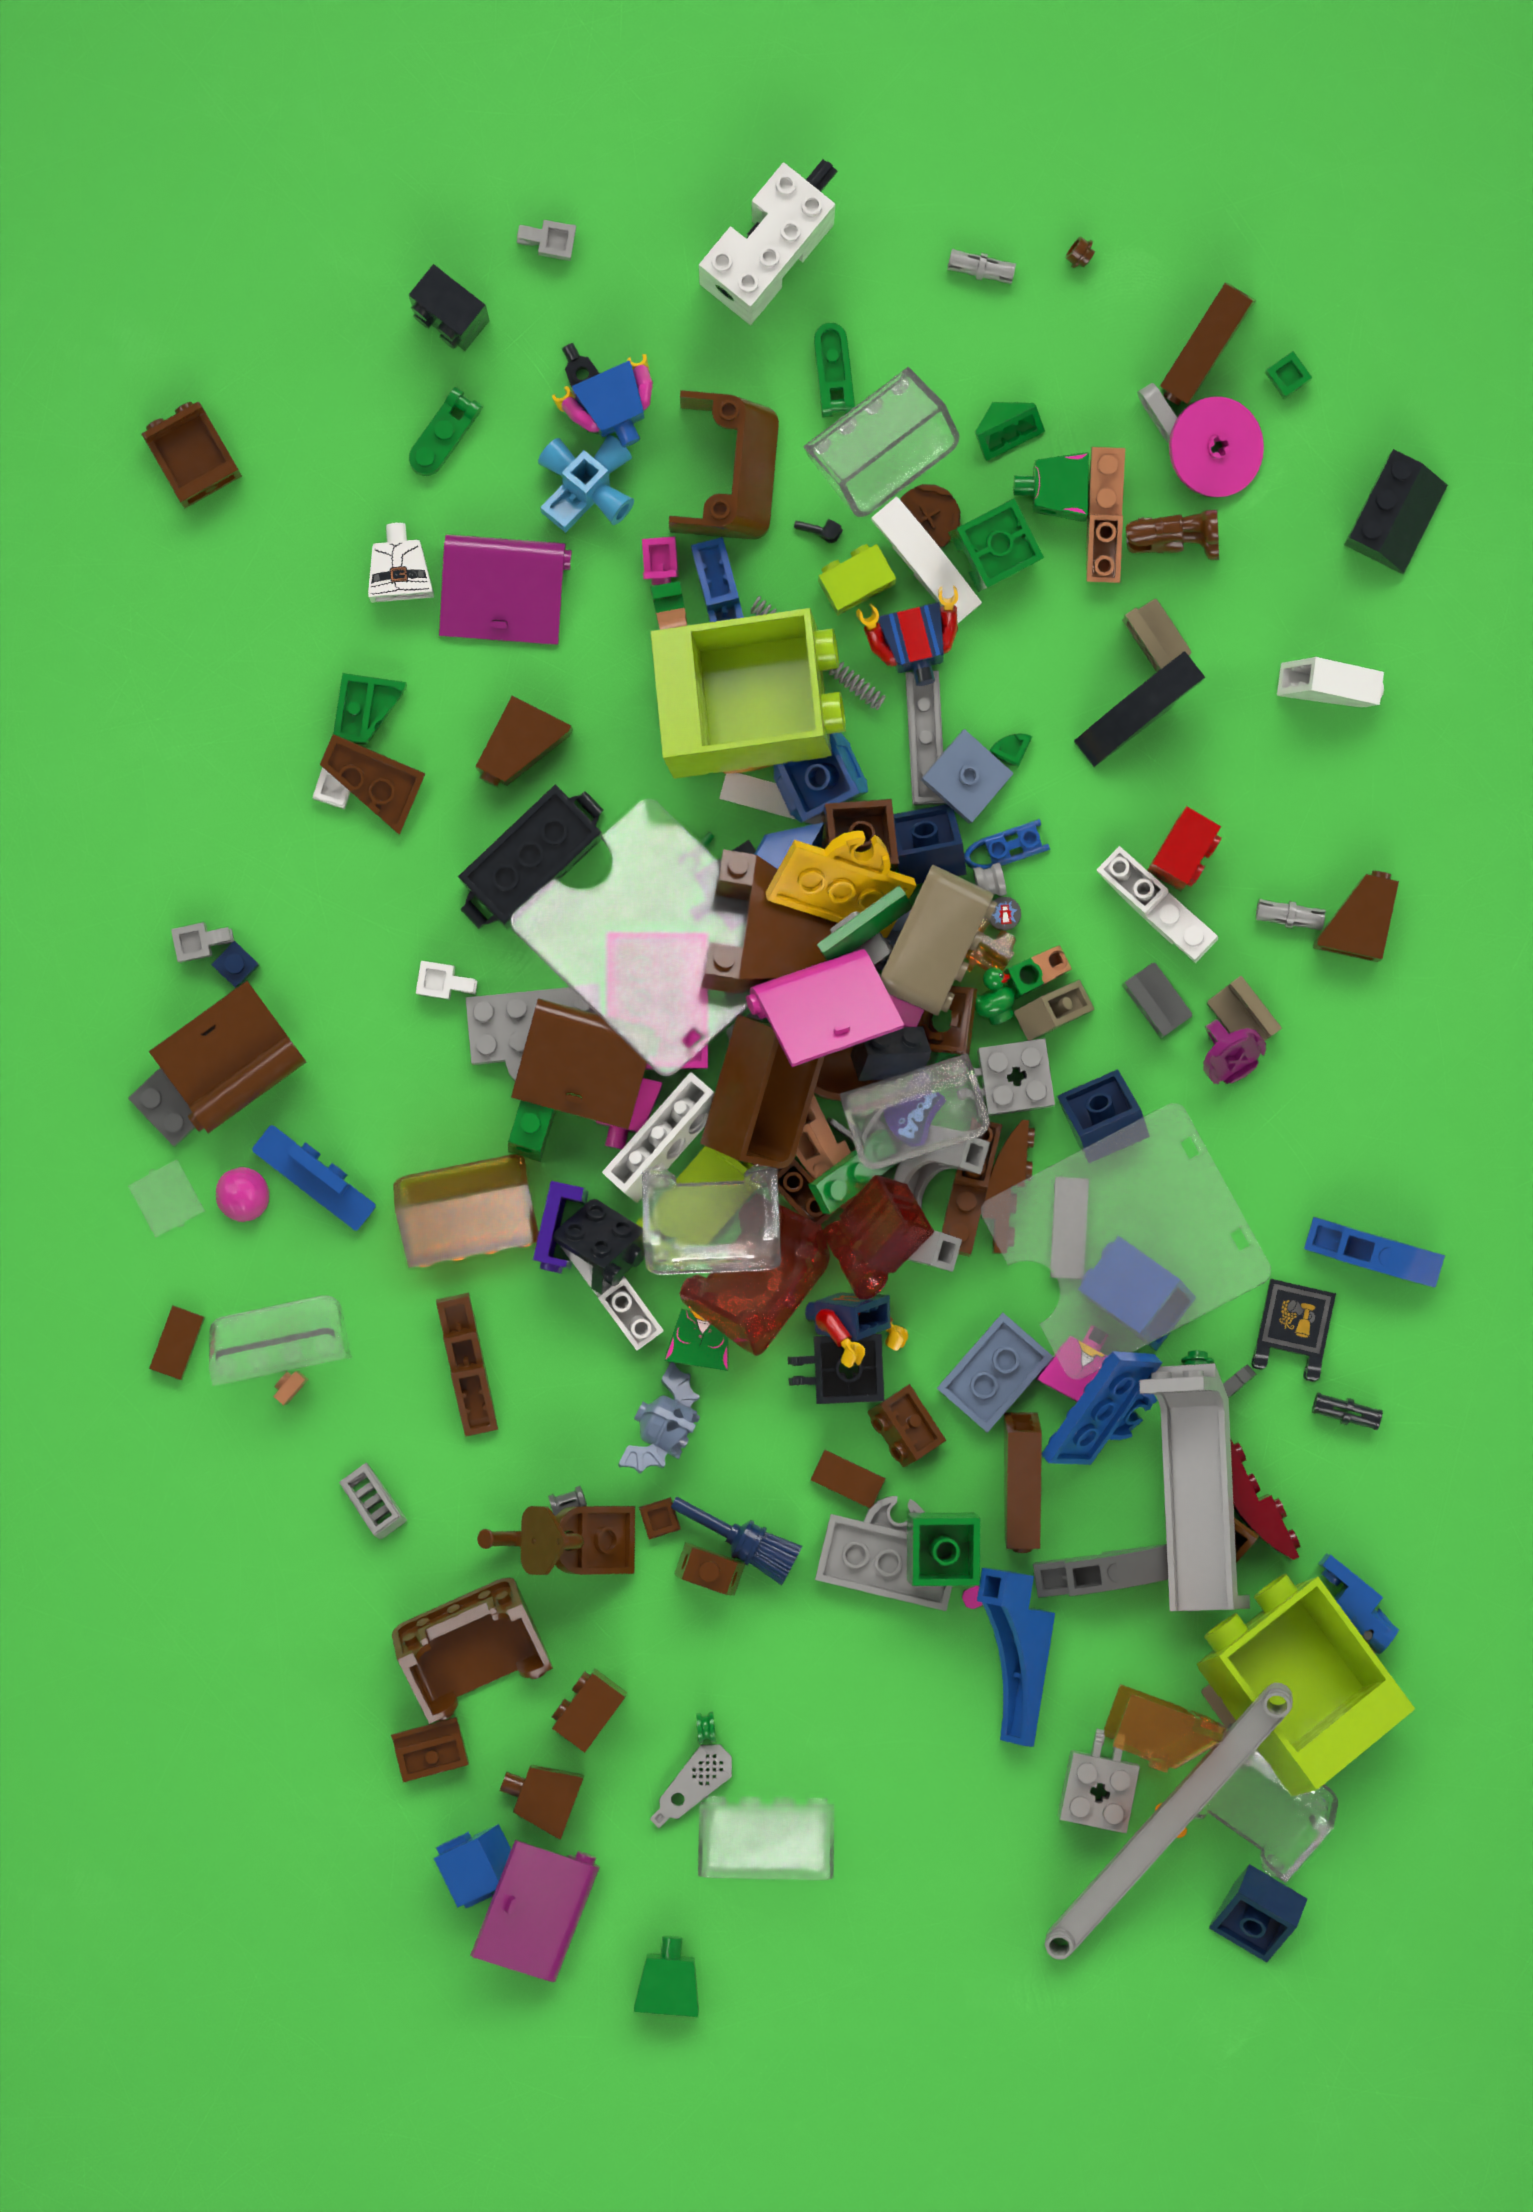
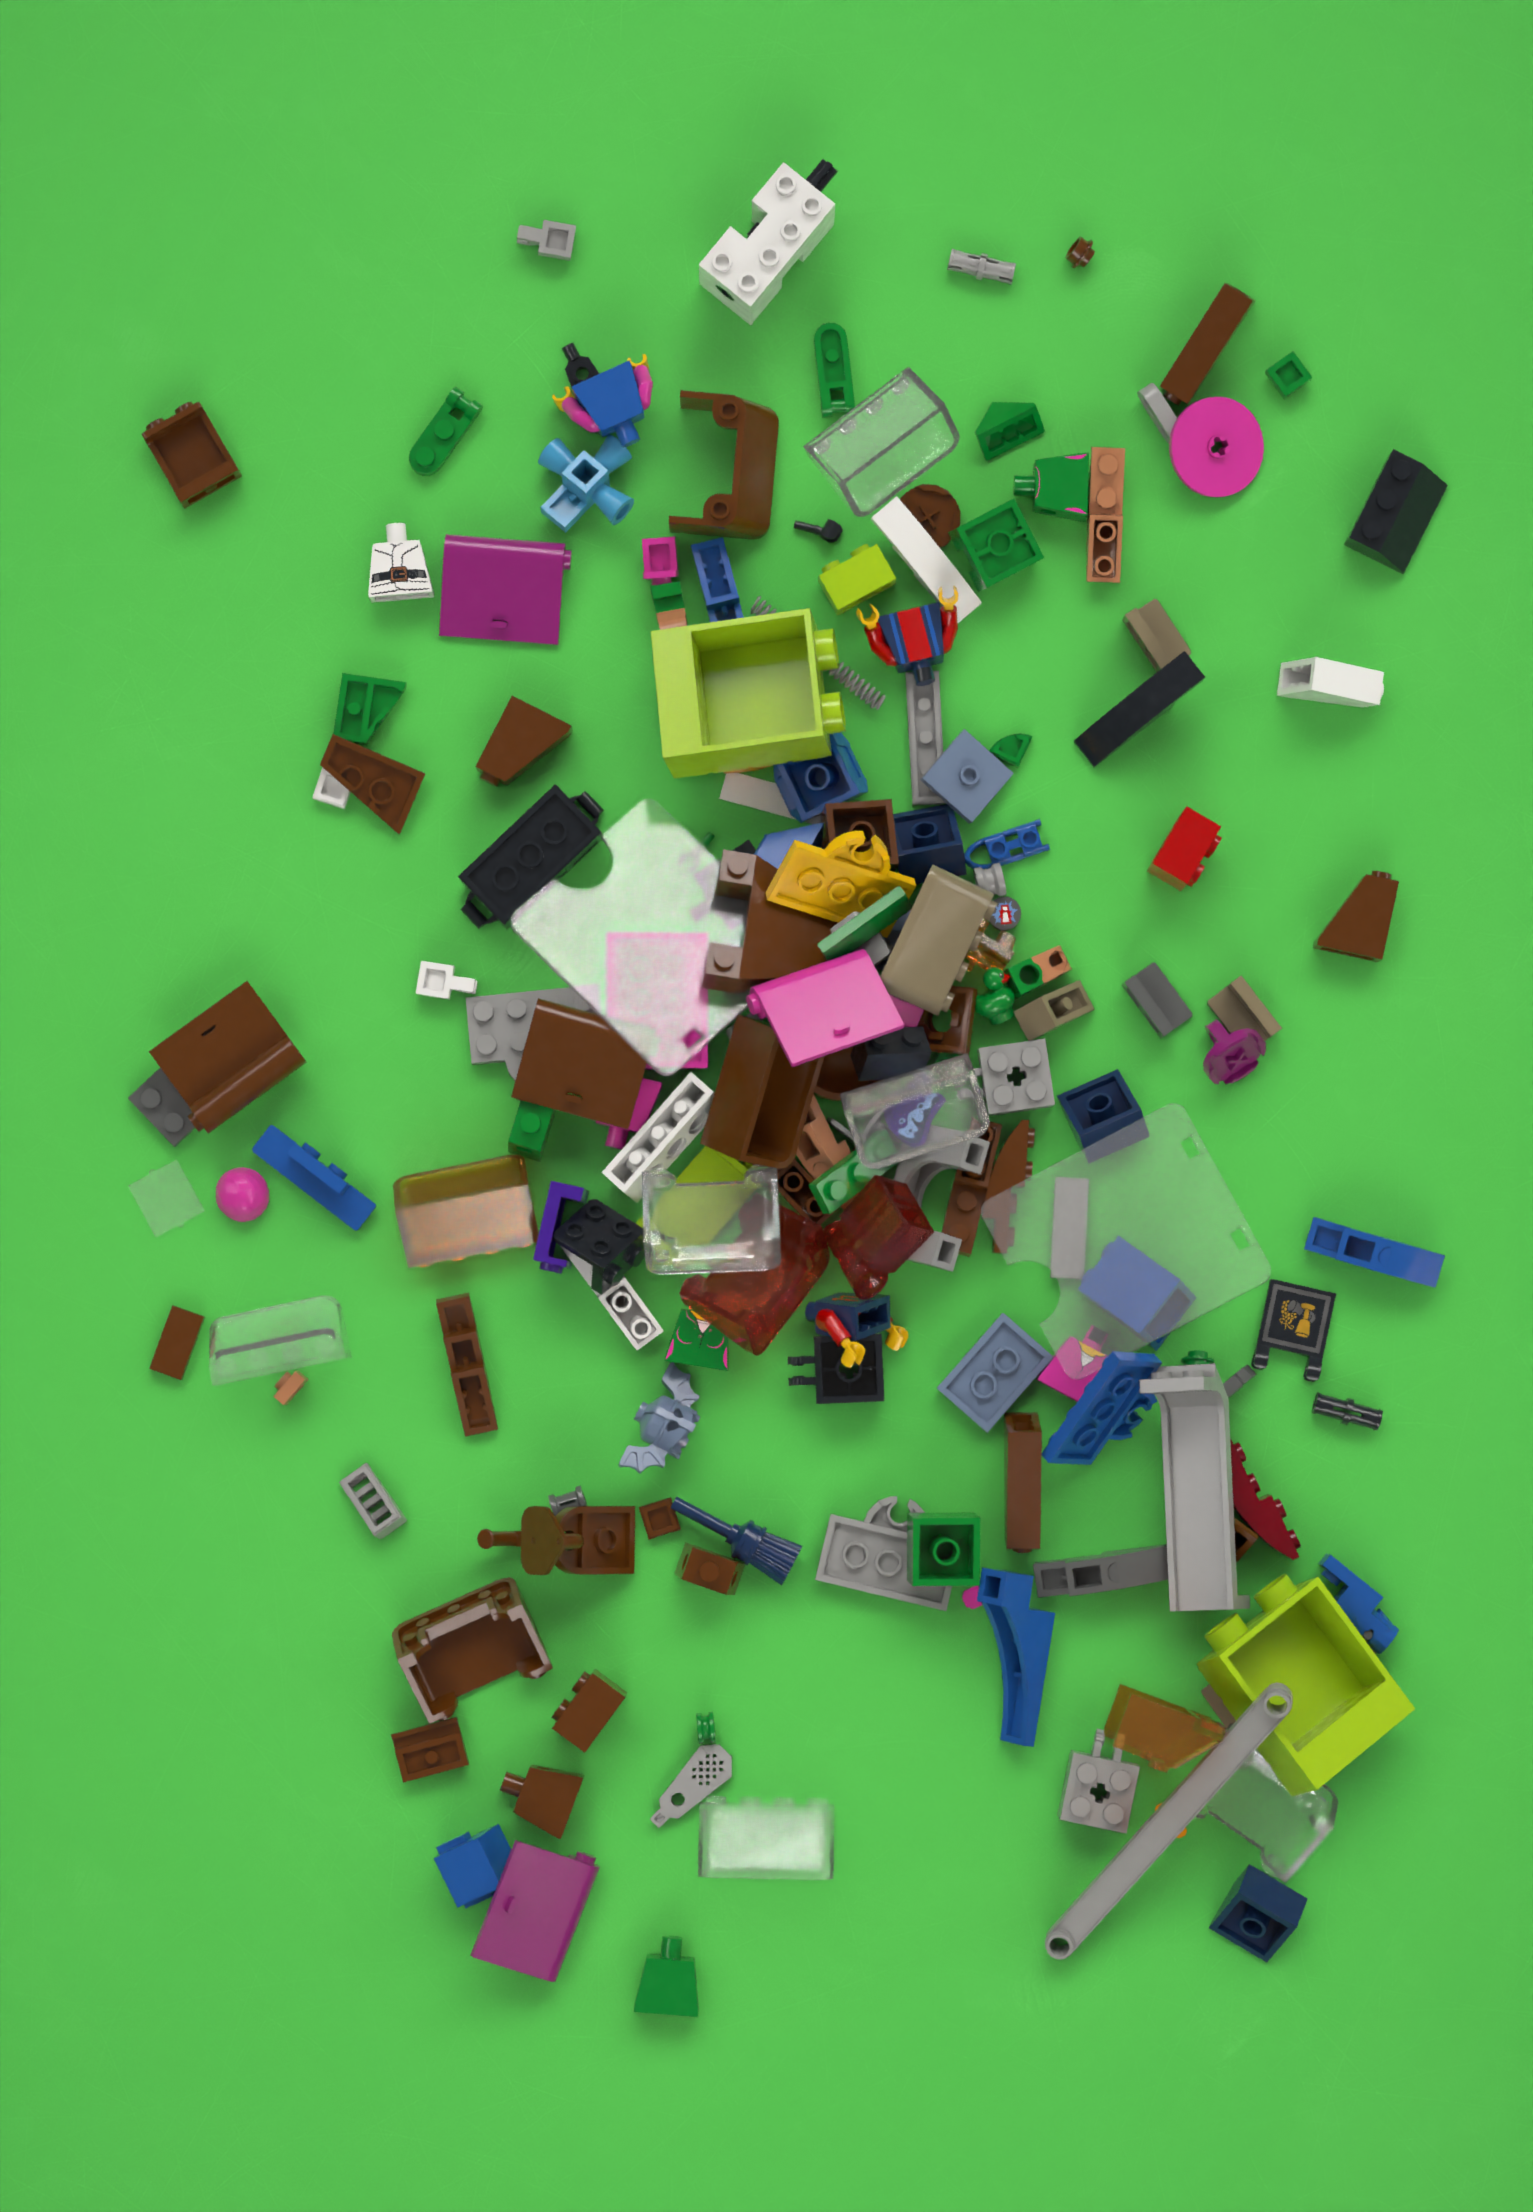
light grey plate [171,922,234,963] -> none
dark blue plate [211,941,260,988] -> none
black brick [409,264,490,351] -> none
reddish brown tile [810,1450,886,1508] -> none
reddish brown bracket [868,1384,946,1467] -> none
white slope [1097,846,1218,963] -> none
reddish brown piece [1126,510,1219,560] -> none
light grey pin [1256,899,1326,931] -> none

